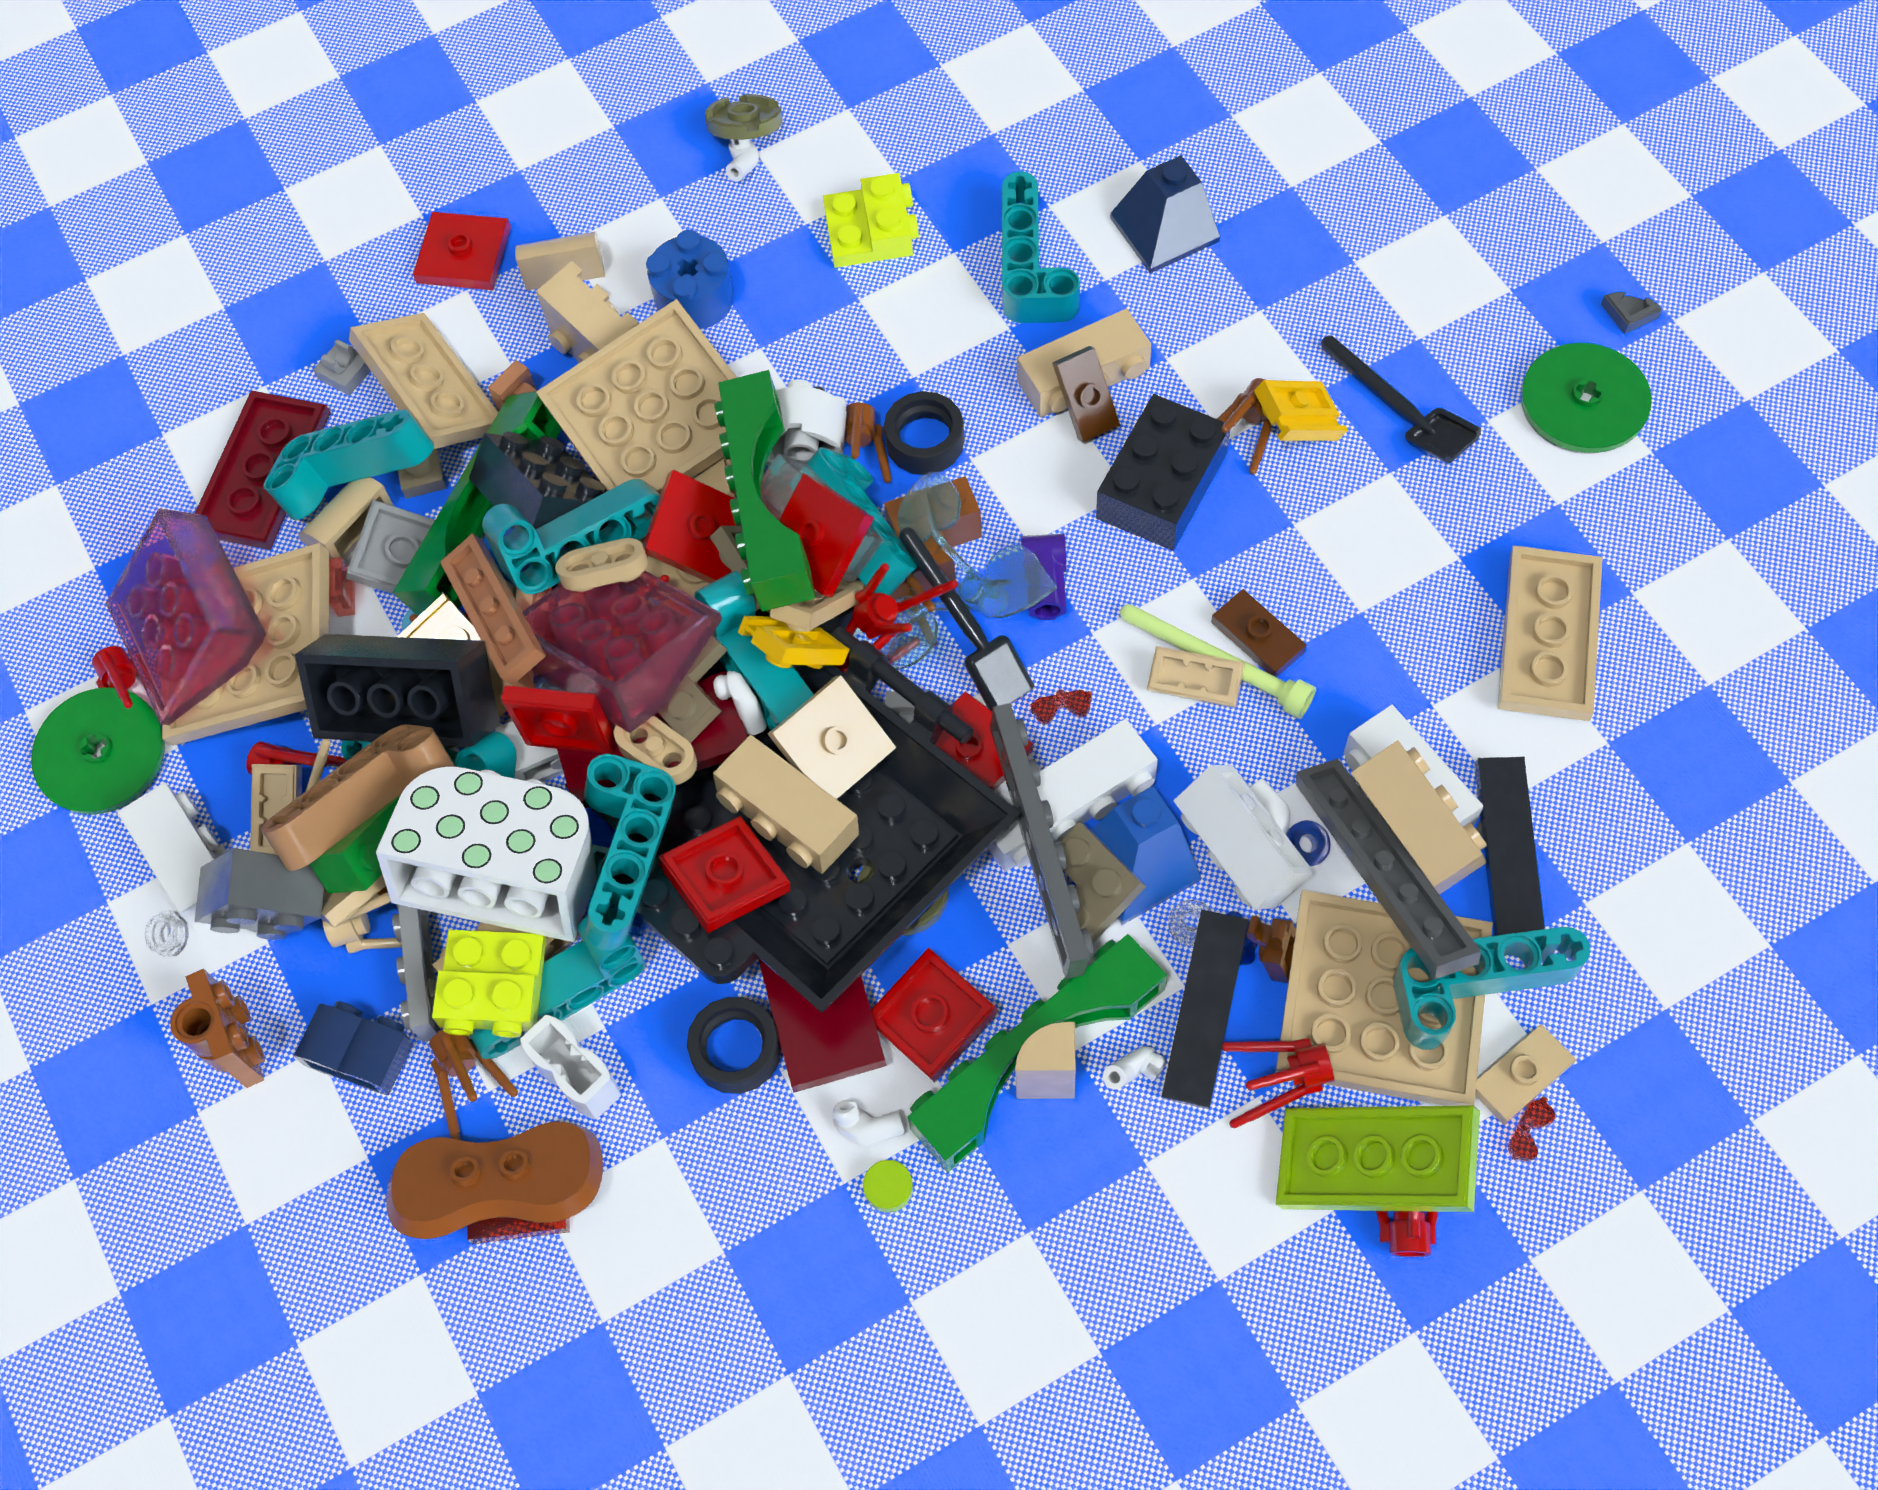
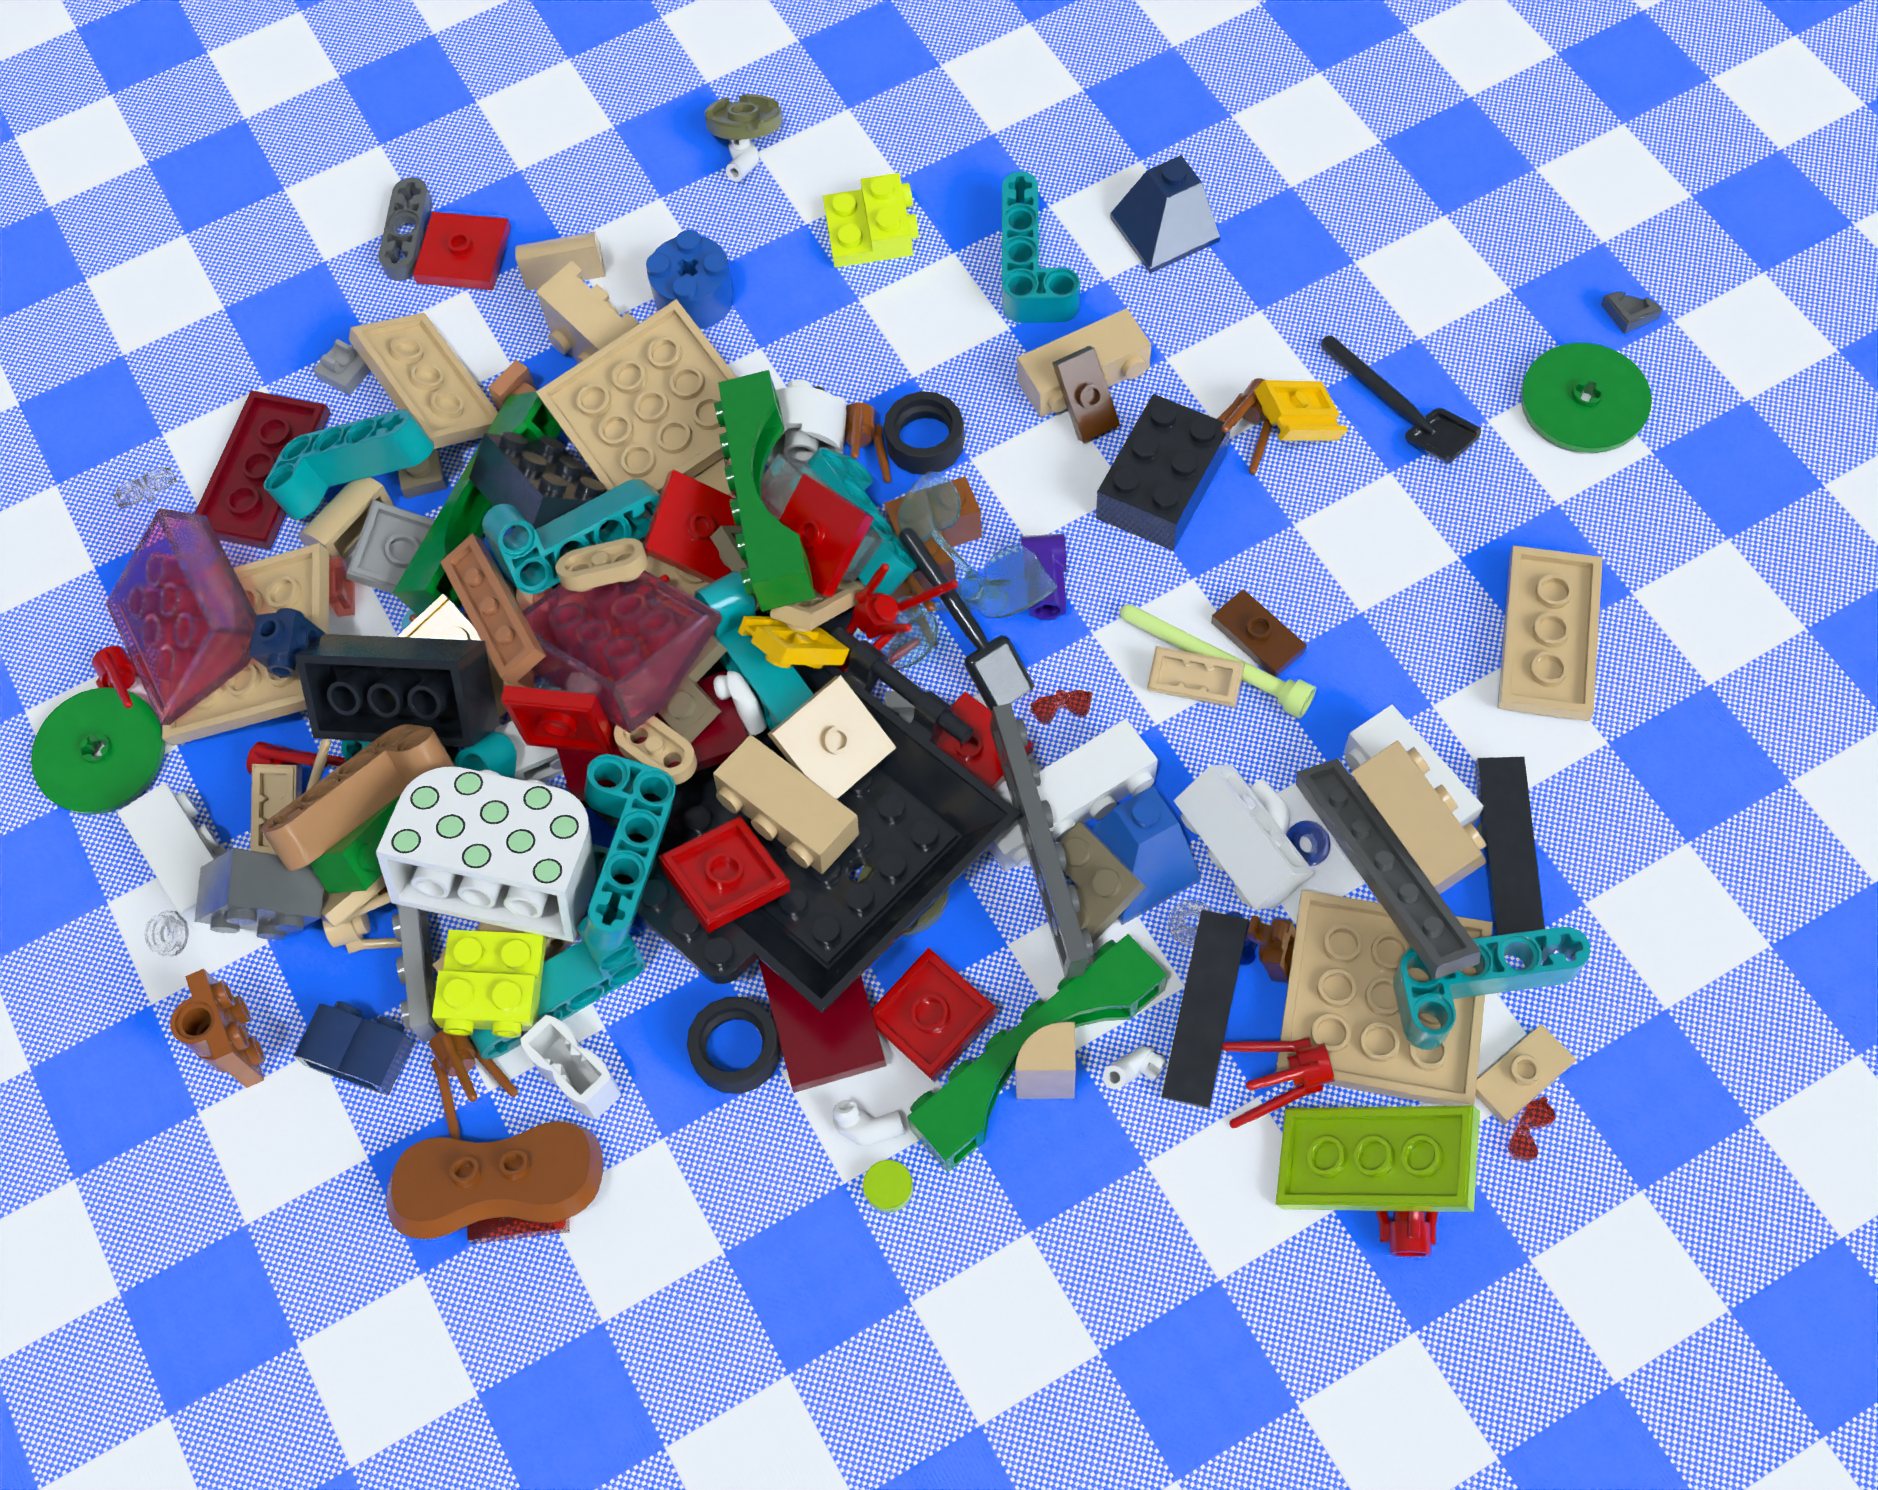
none -> clear piece [113,467,178,509]
none -> dark blue brick [250,608,326,678]
none -> dark grey beam [379,177,432,281]

